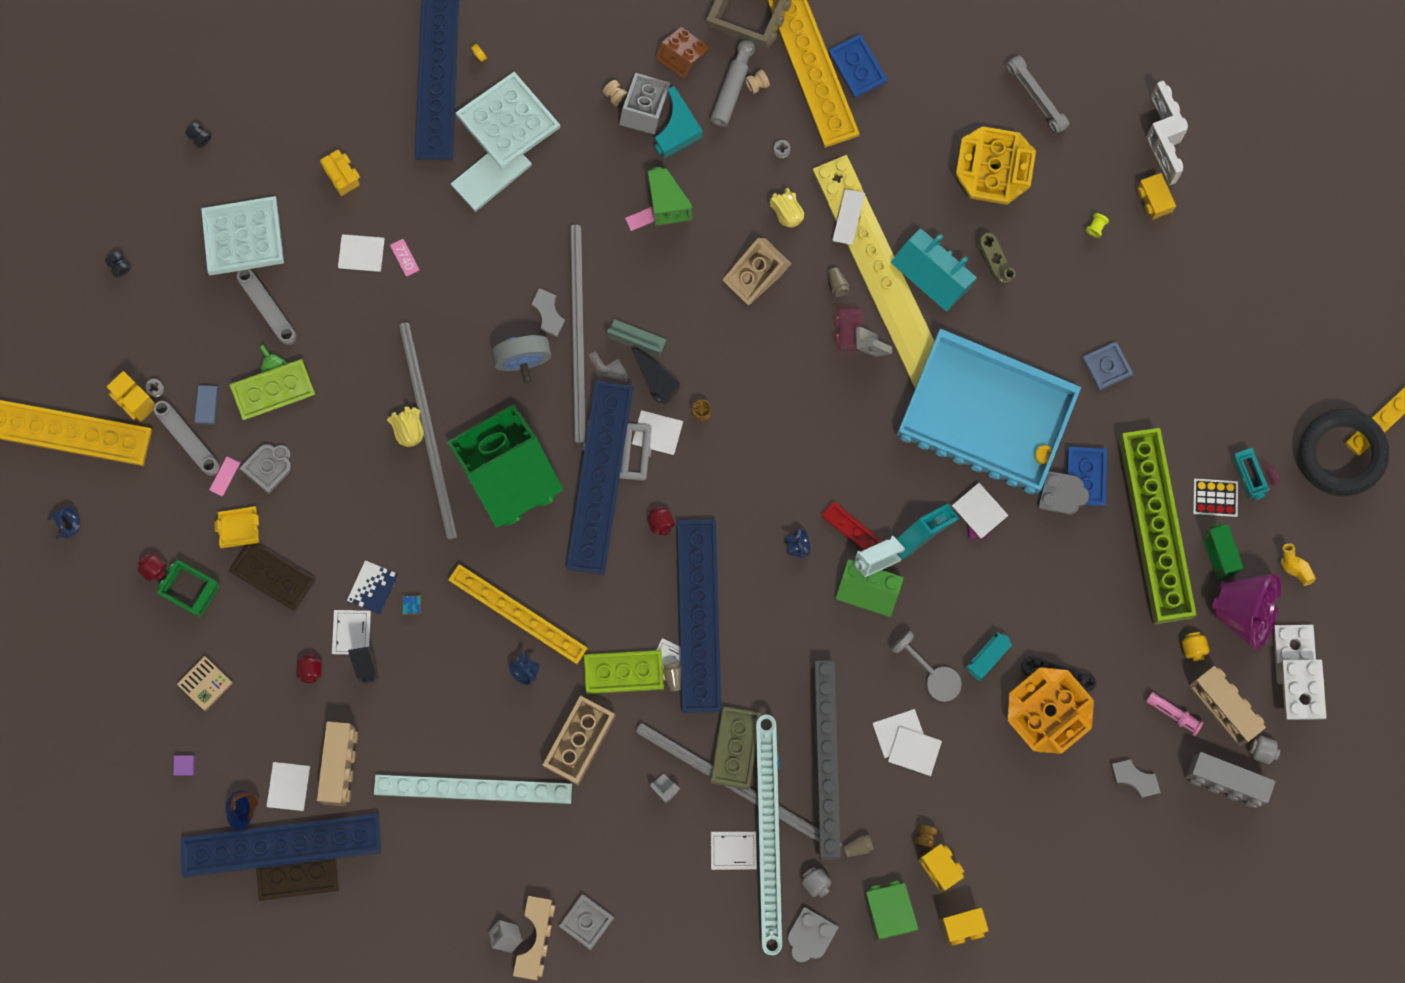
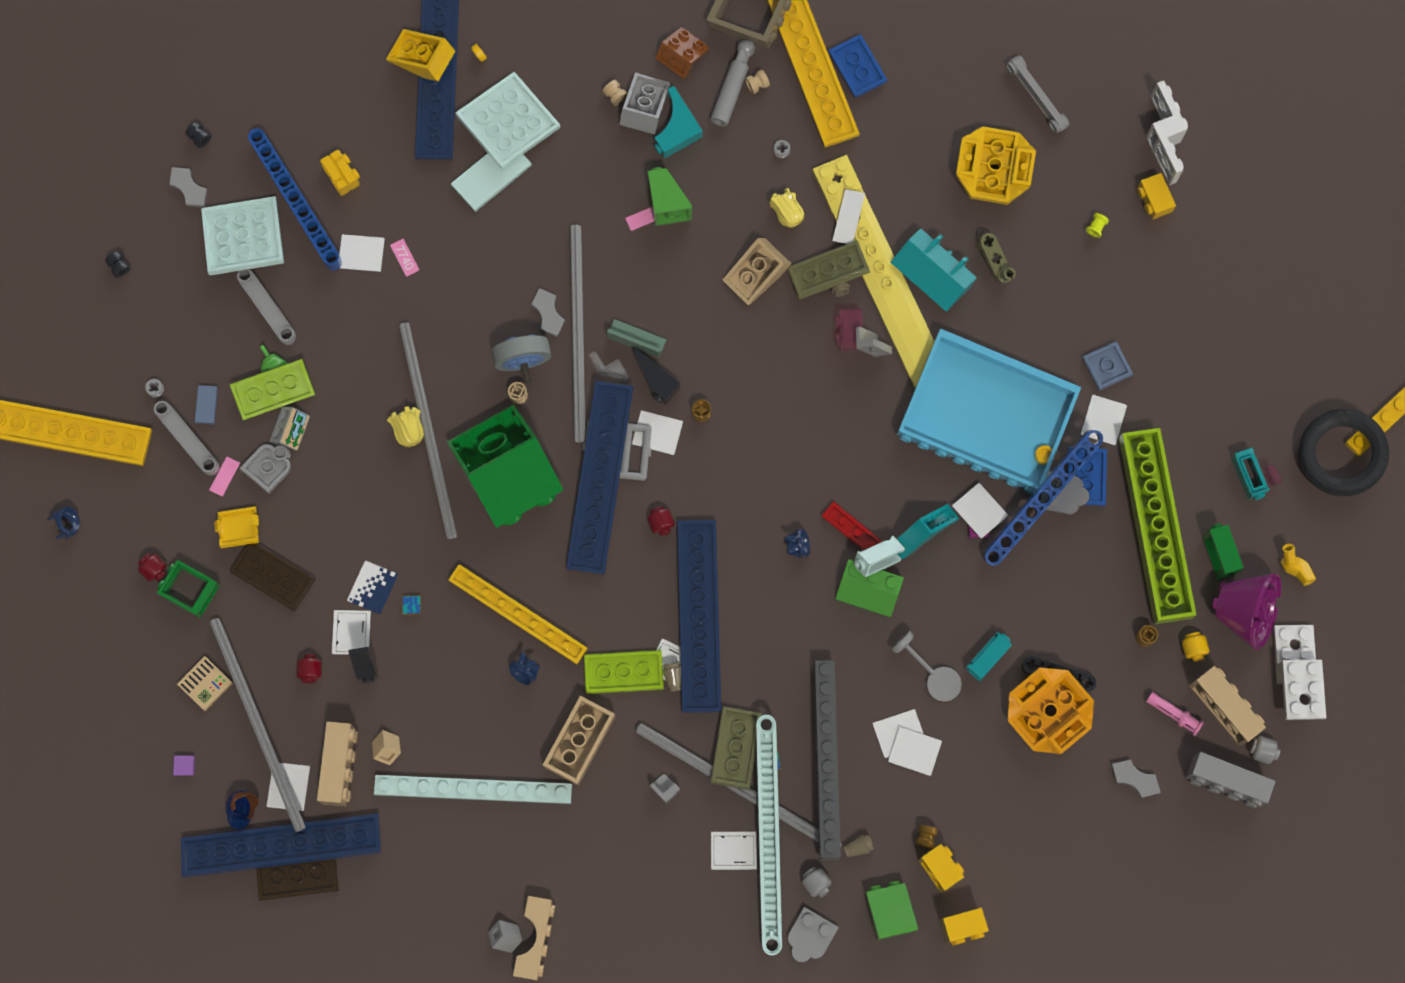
yellow piece [106,371,155,422] -> none
light grey tile [559,894,614,950] -> none
sticker [1193,479,1238,517] -> none
none -> light grey tile [169,167,208,208]
none -> light grey axle [210,618,305,832]
none -> blue beam [248,128,342,271]
none -> panel [269,407,310,451]
none -> tan panel [372,730,401,765]
none -> yellow slope [386,29,455,81]
none -> tan wheel [508,382,528,405]
none -> olive tile [788,240,870,300]
none -> blue beam [983,430,1103,566]
none -> white sticker [1081,395,1127,445]
none -> pearl gold wheel [1136,625,1158,647]

